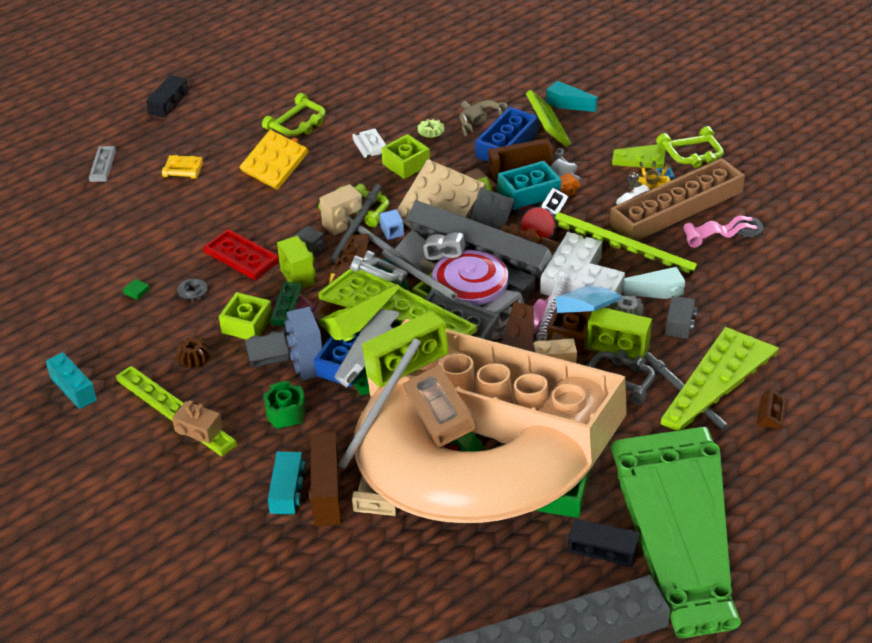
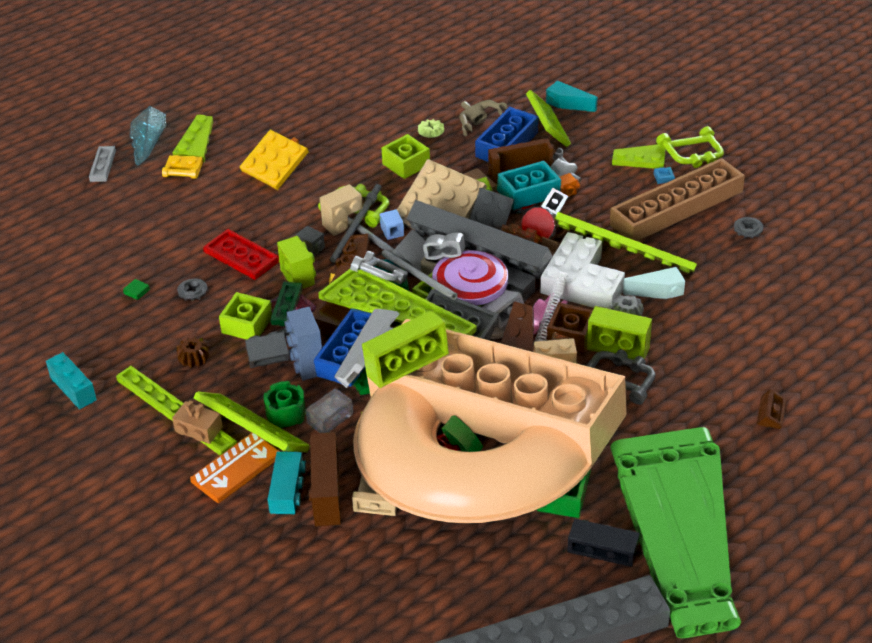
black brick [146,75,189,118] -> none
lime bar [262,93,326,137] -> none
lime wedge [318,284,400,342] -> none
light grey piece [338,338,421,469] -> none
white plate [352,129,386,158] -> none
medium nougat piece [402,364,476,448] -> none
dark azure slope [556,286,622,313] -> none
white tile [616,185,649,205] -> none
clear smoke animal [628,161,670,192] -> none
dark grey bar [644,352,728,431] -> none
lime wing [660,327,779,431] -> none
dark grey piece [665,296,698,339] -> none
bright pink flag [683,216,757,248] -> none
none -> clear light blue wedge [130,106,166,166]
none -> lime wing [172,115,213,162]
none -> orange tile [190,433,280,504]
none -> lime tile [194,391,310,453]
none -> clear brick [306,388,353,433]

